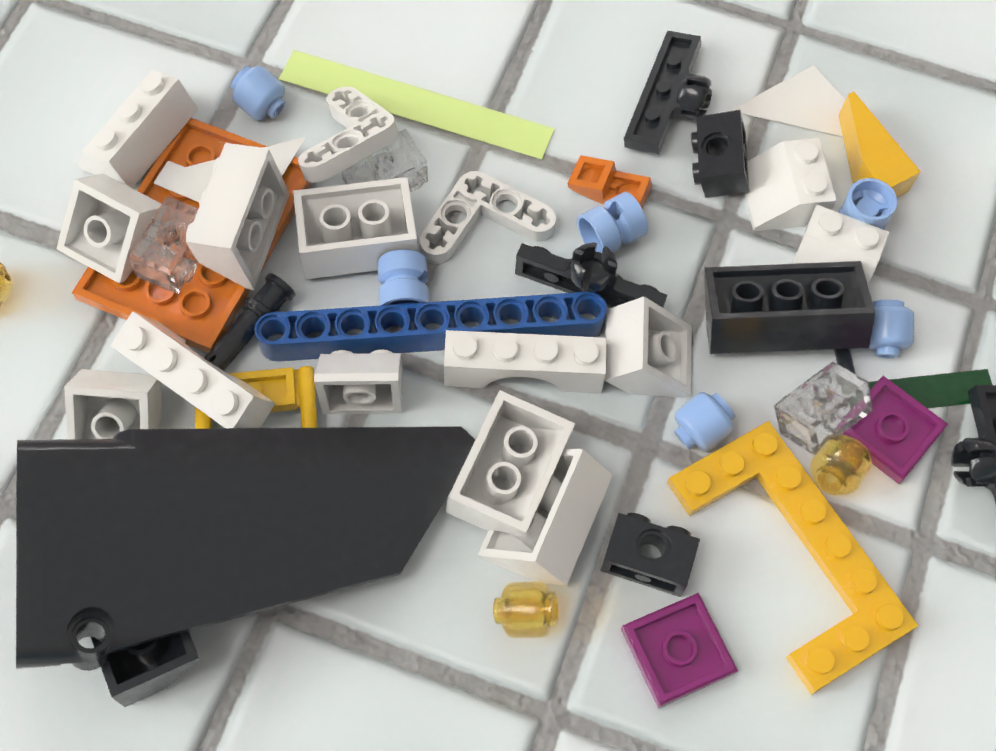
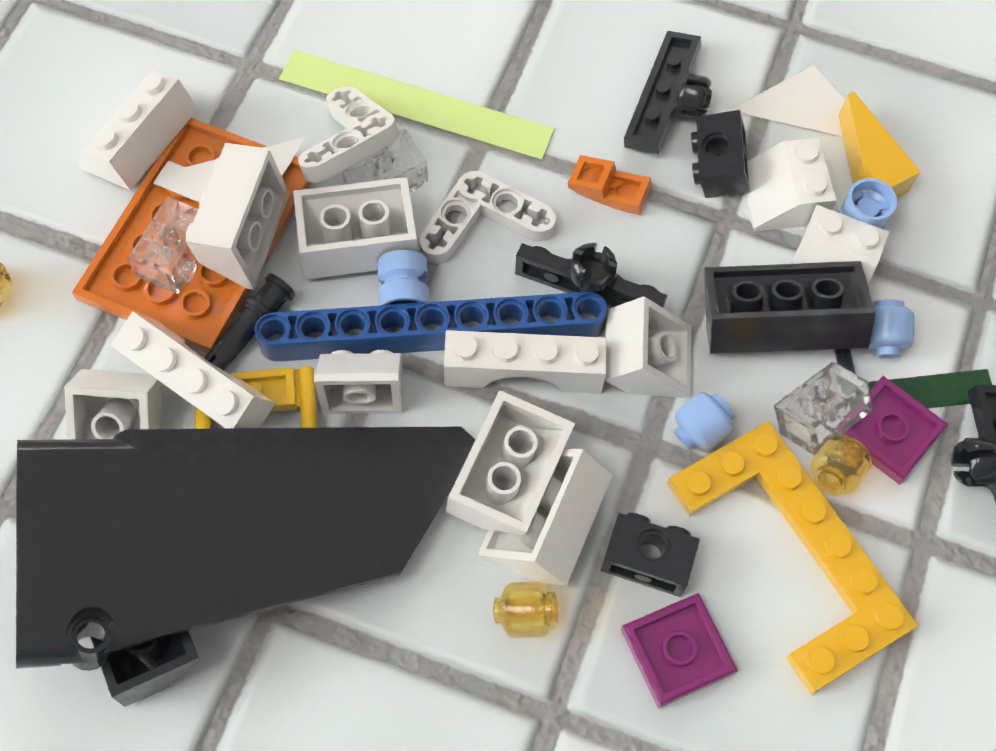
white slope [56,173,166,283] -> none
light blue head [230,66,286,120] -> none
light blue wheel [577,192,648,253] -> none

